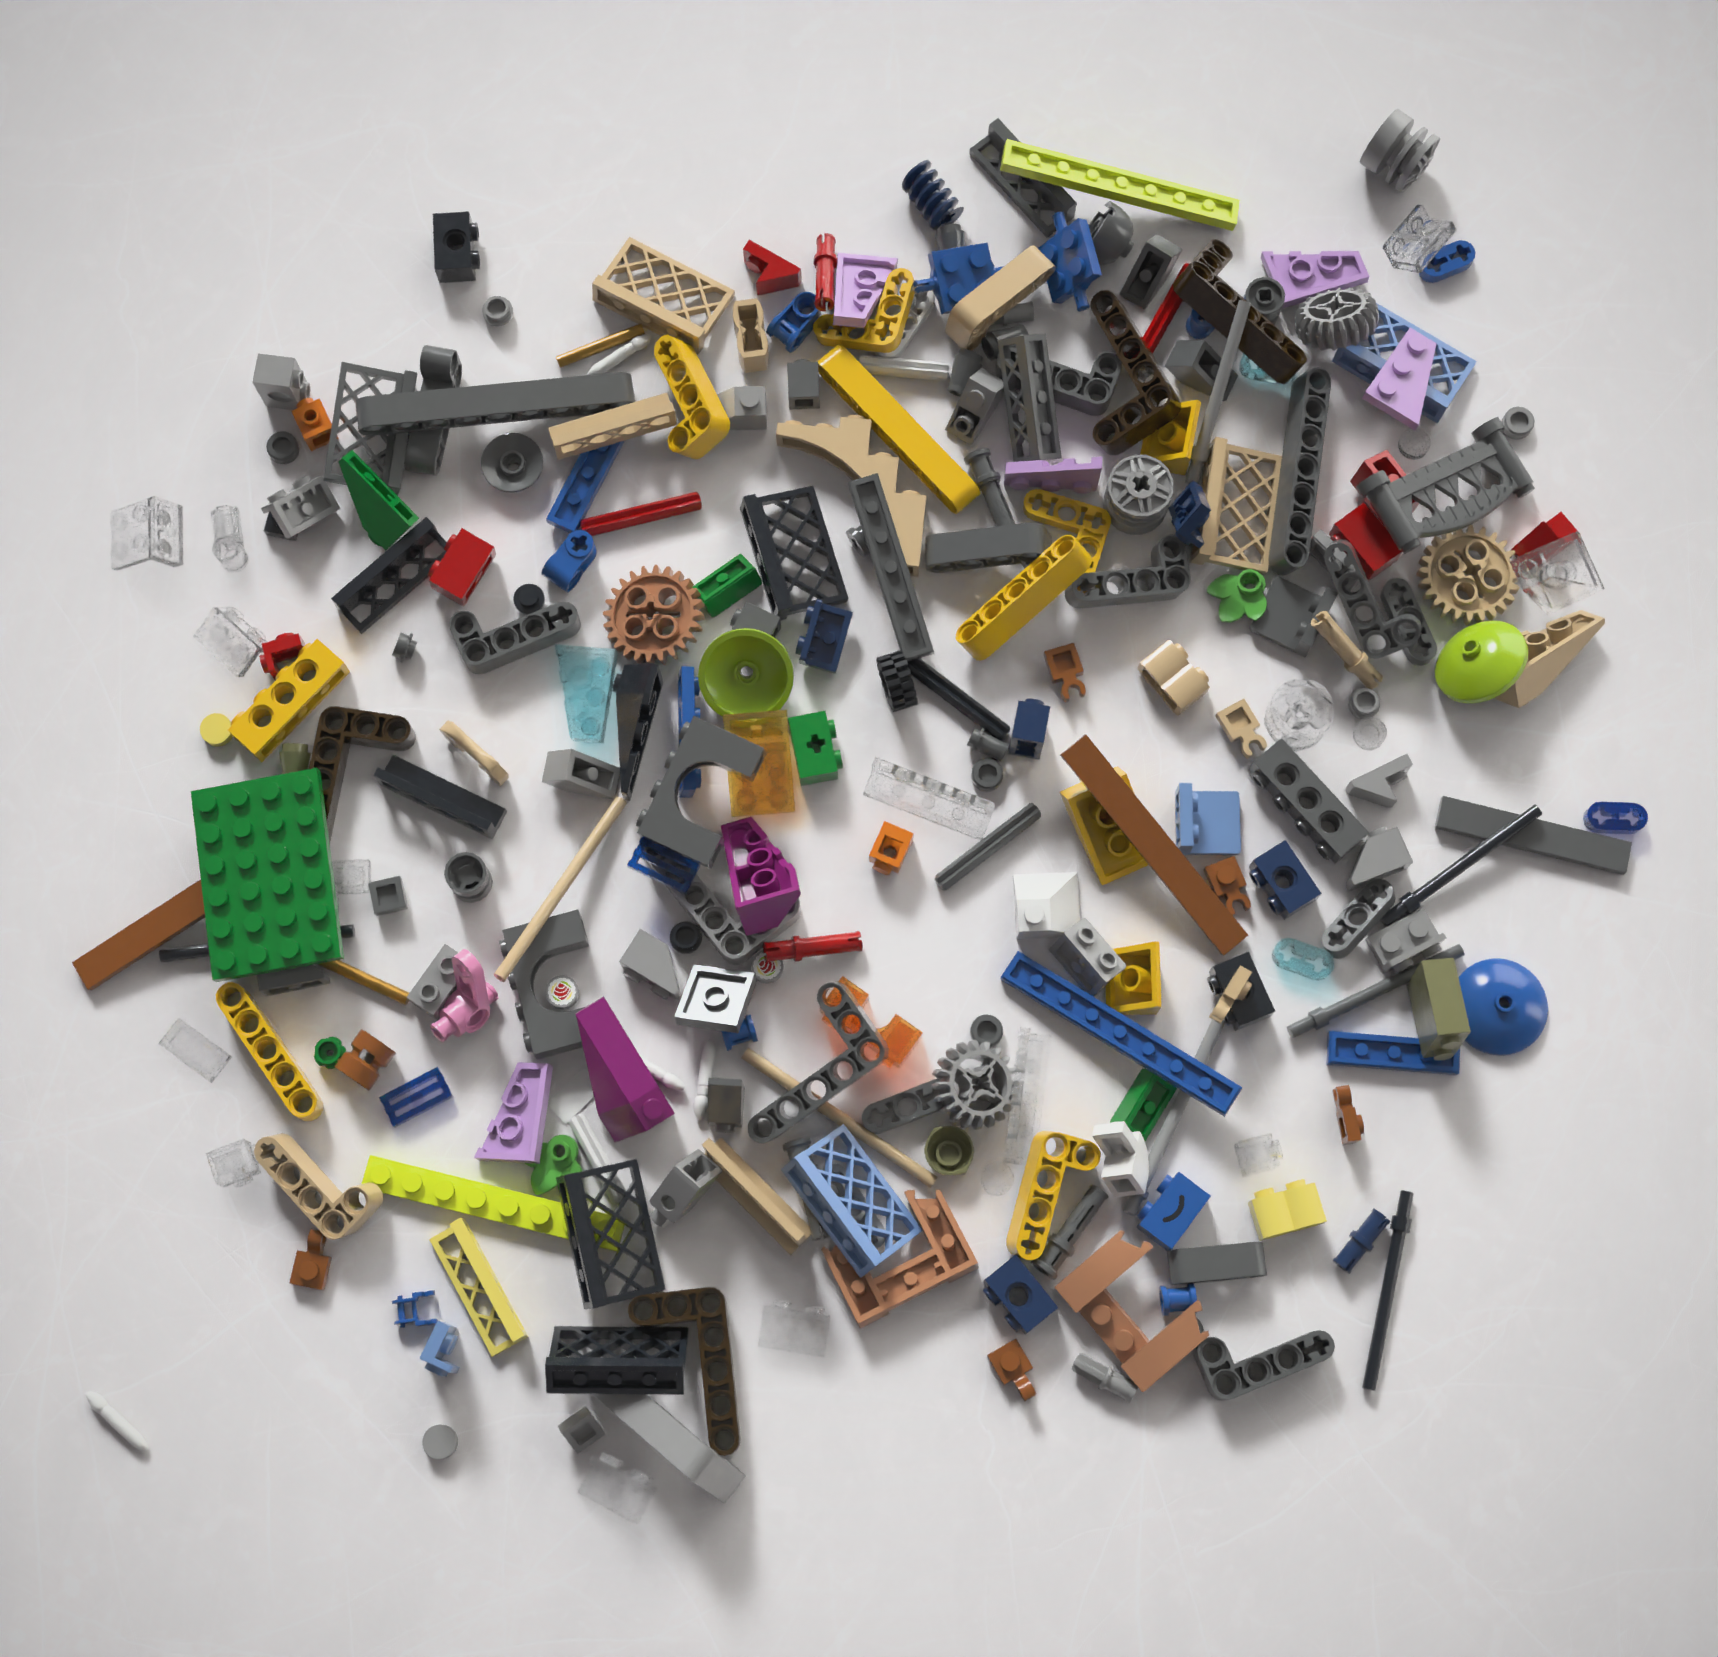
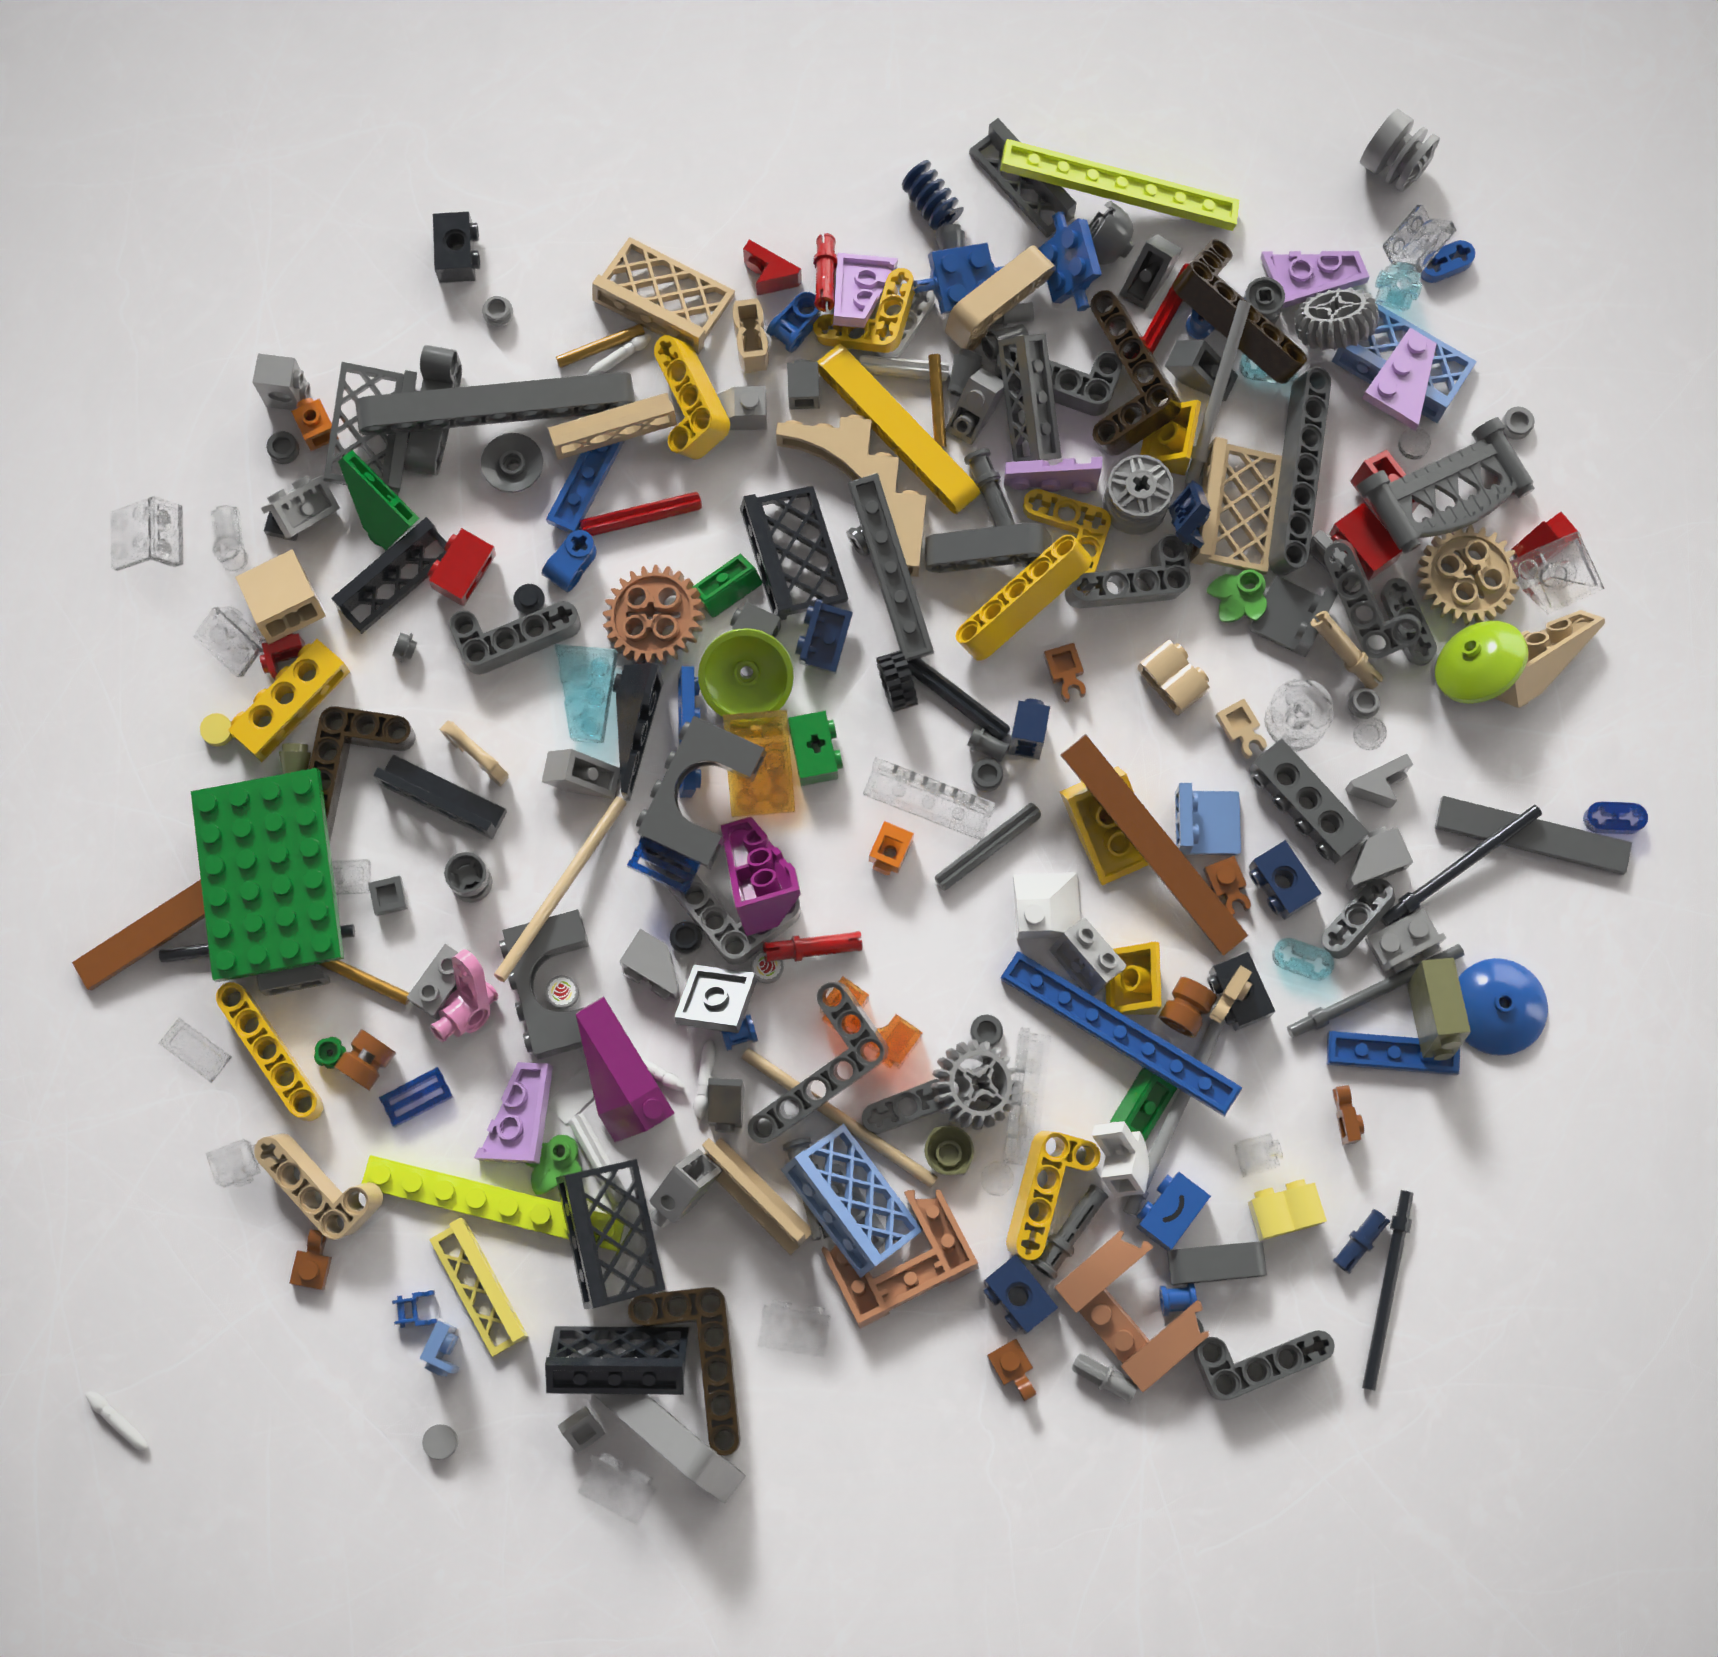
none -> tan brick [235,549,326,645]
none -> pearl gold bar [928,354,947,448]
none -> dark orange wheel [1158,977,1217,1038]
none -> clear light blue brick [1375,261,1422,312]

